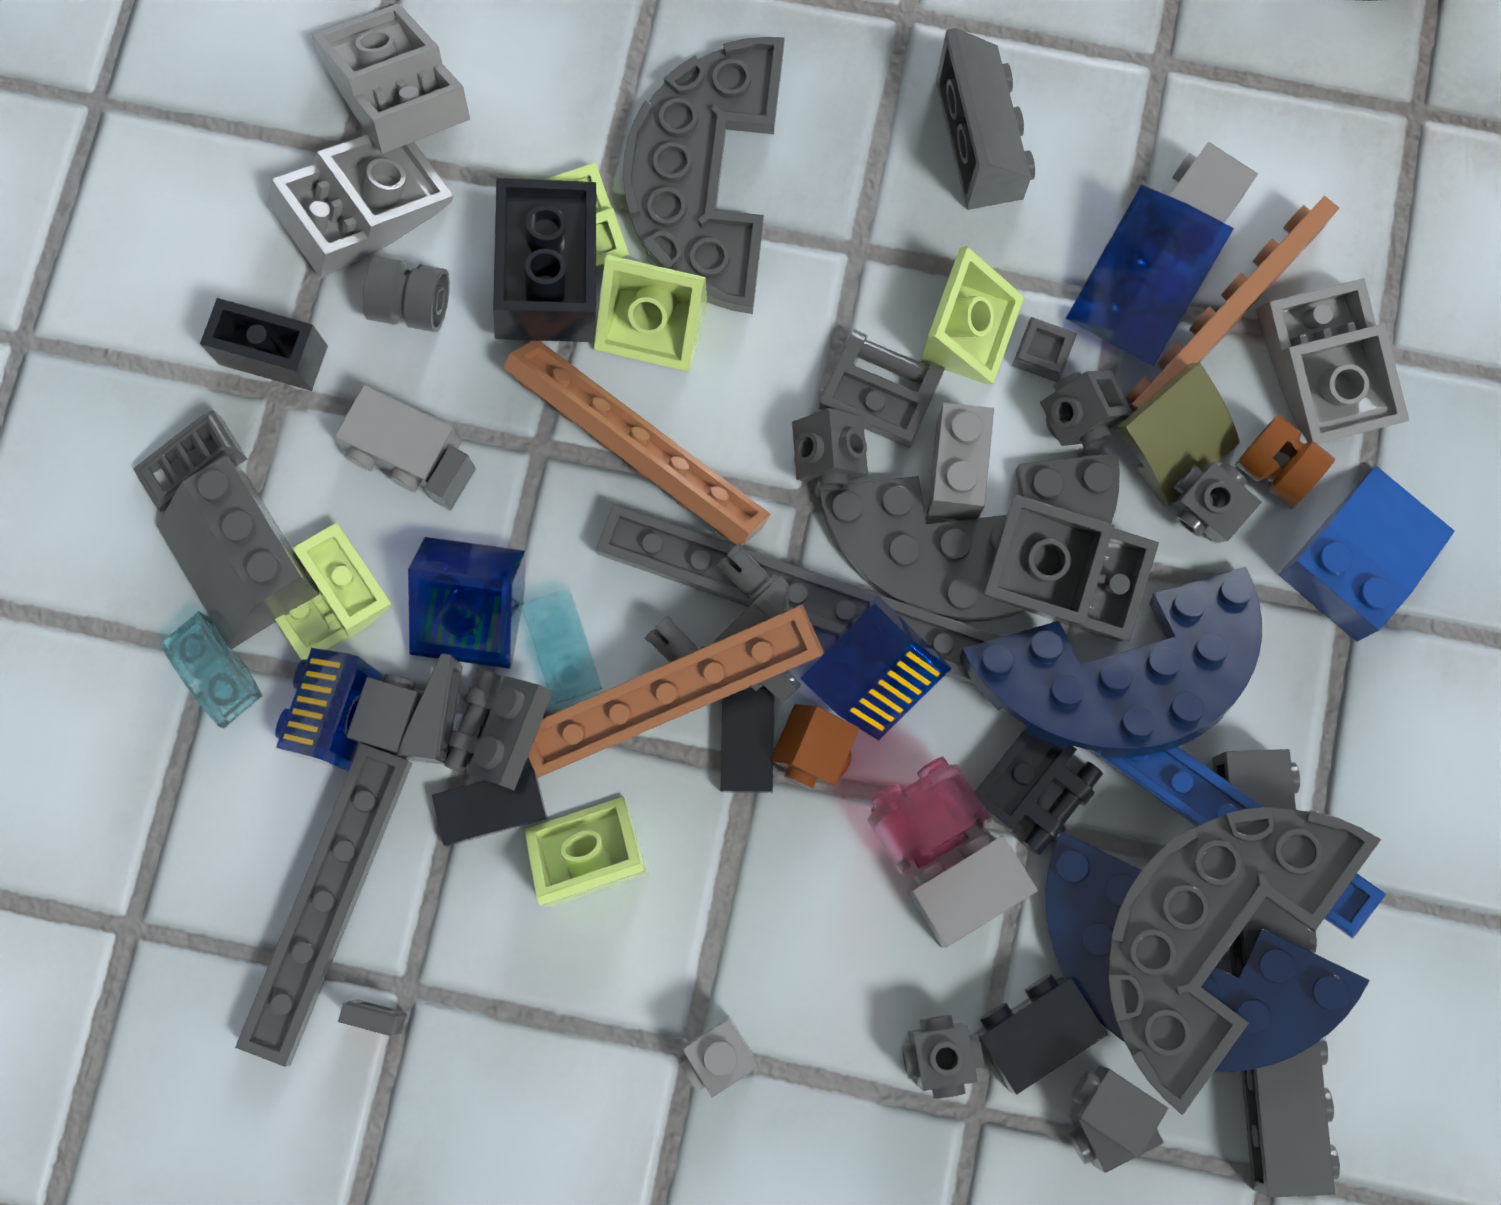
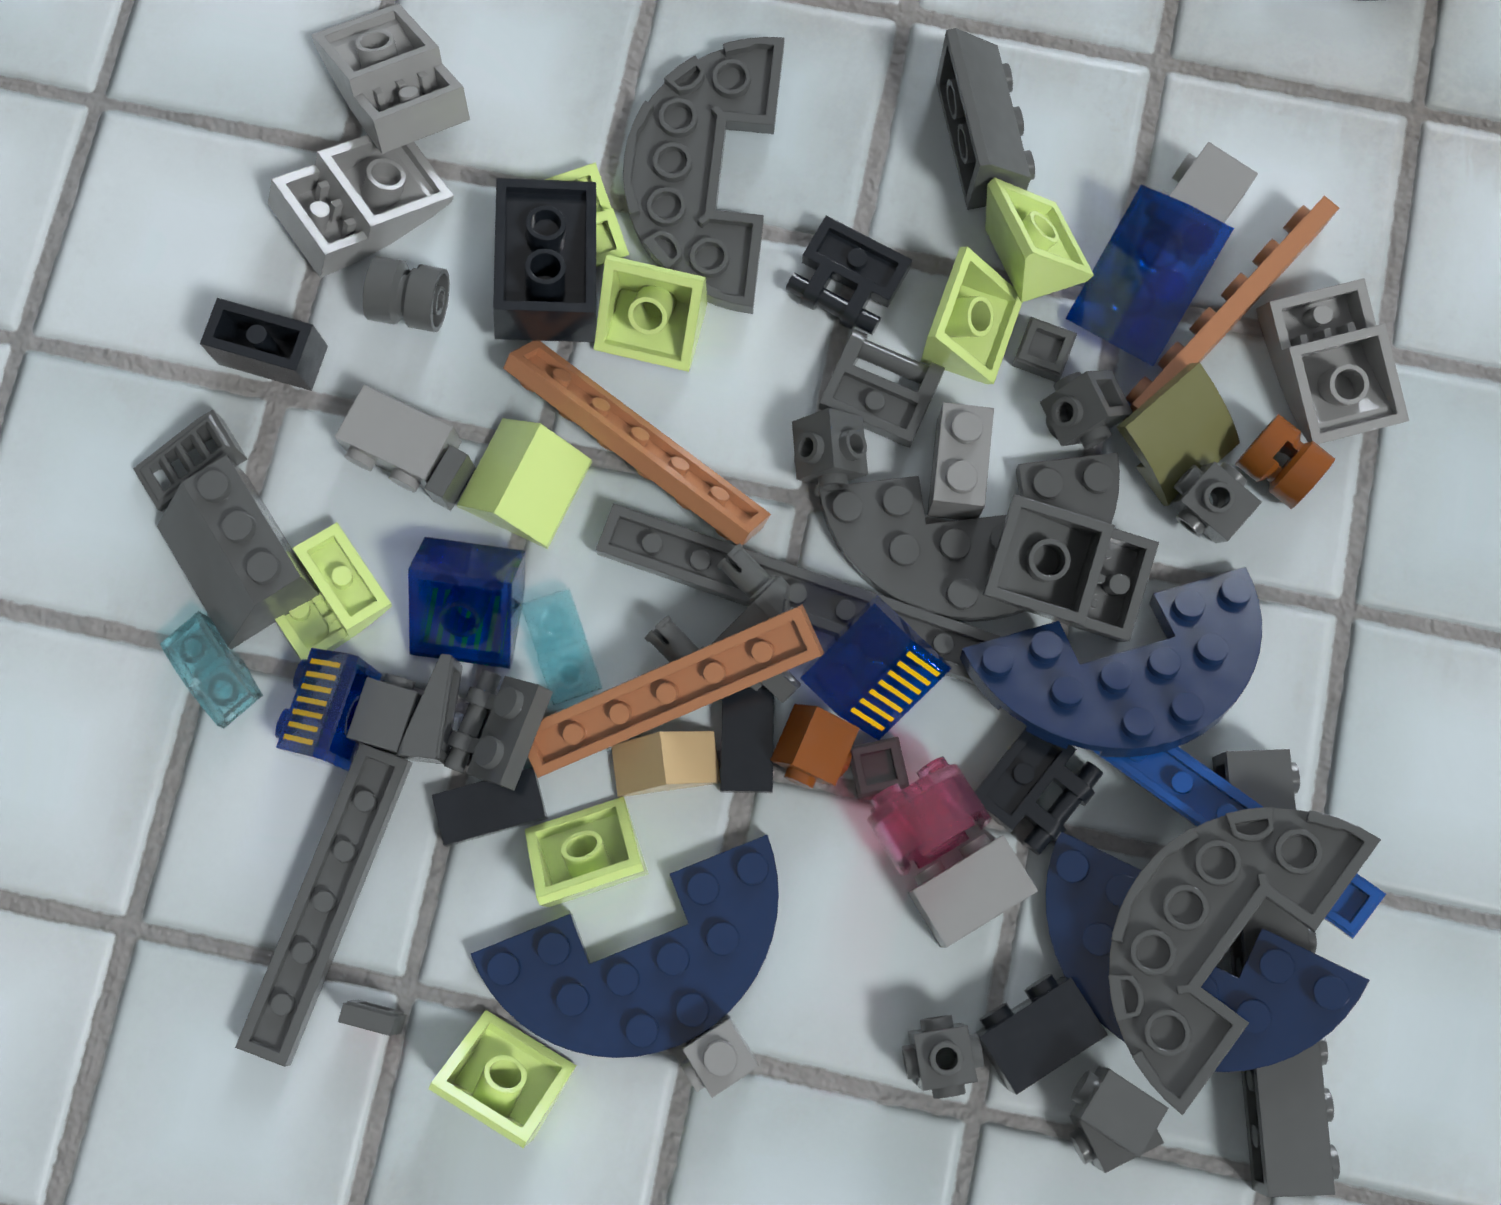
blue slope [1278,465,1455,642] -> none
none -> yellowish green slope [429,1010,577,1148]
none -> yellowish green slope [457,418,592,549]
none -> dark blue plate [471,835,779,1058]
none -> tan slope [611,731,721,797]
none -> black plate [786,215,912,335]
none -> dark grey tile [850,736,910,800]
none -> yellowish green slope [985,177,1094,303]

